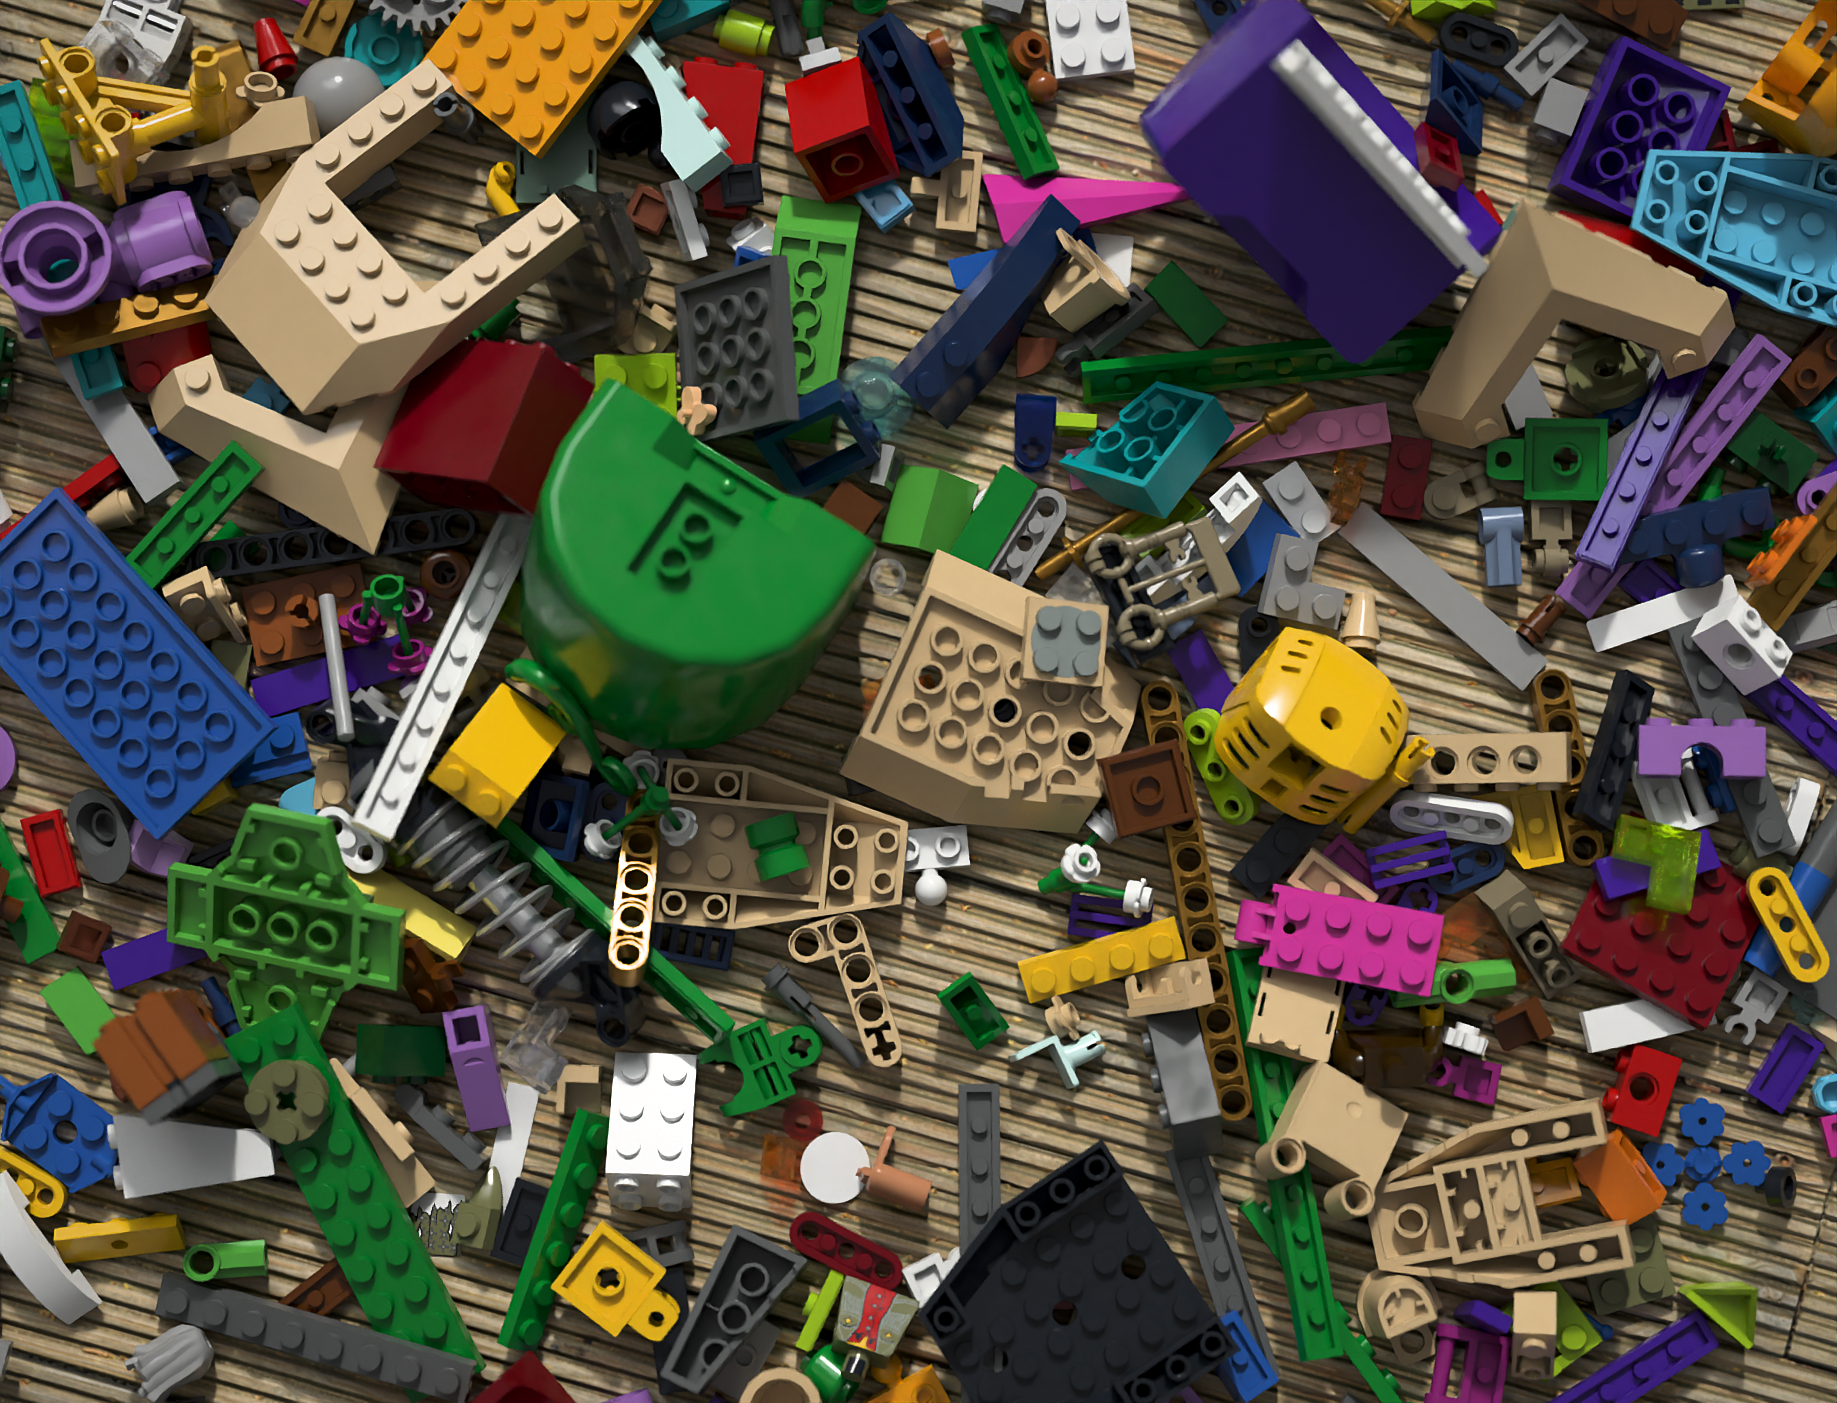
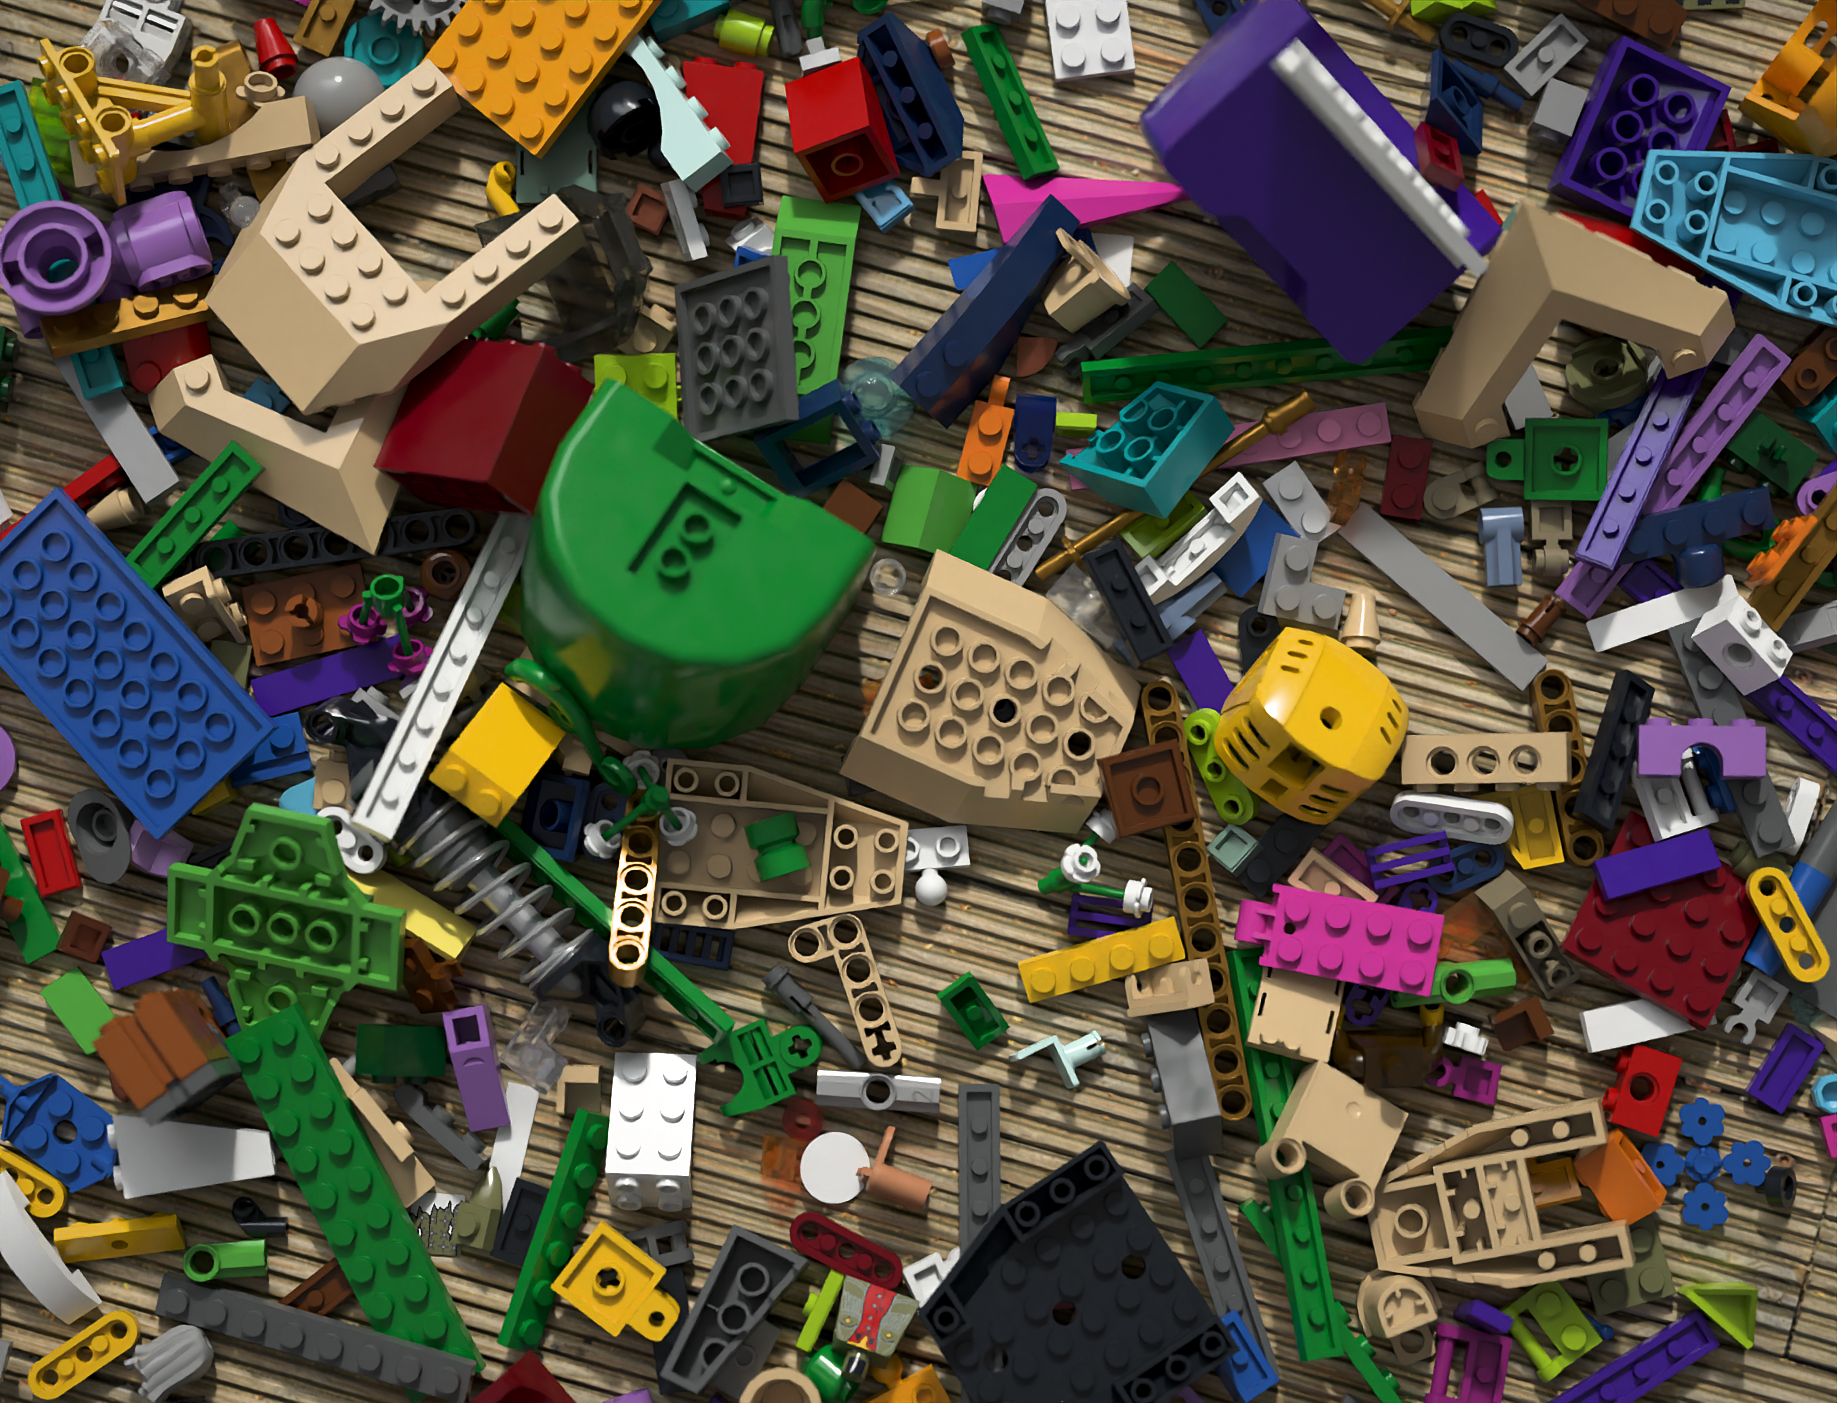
olive plate [244,1059,330,1145] -> none
light grey bar [318,594,355,742] -> none
dark grey axle [433,92,484,145] -> none
light nougat piece [676,386,717,436] -> none
dark orange plate [1007,31,1059,104] -> none
light grey piece [1019,596,1109,689] -> none
tan plate [1045,995,1081,1041] -> none
dark tan piece [1084,517,1241,650] -> none
yellow pin [1337,736,1435,834] -> none
tan slope [1511,1290,1556,1381] -> none
clear neon green plate [1611,814,1702,915] -> none
none -> yellow plate [28,1310,141,1400]
none -> black arm [232,1196,289,1238]
none -> light grey piece [816,1069,941,1113]
none -> orange plate [956,374,1015,487]
none -> sand green tile [1206,823,1263,878]

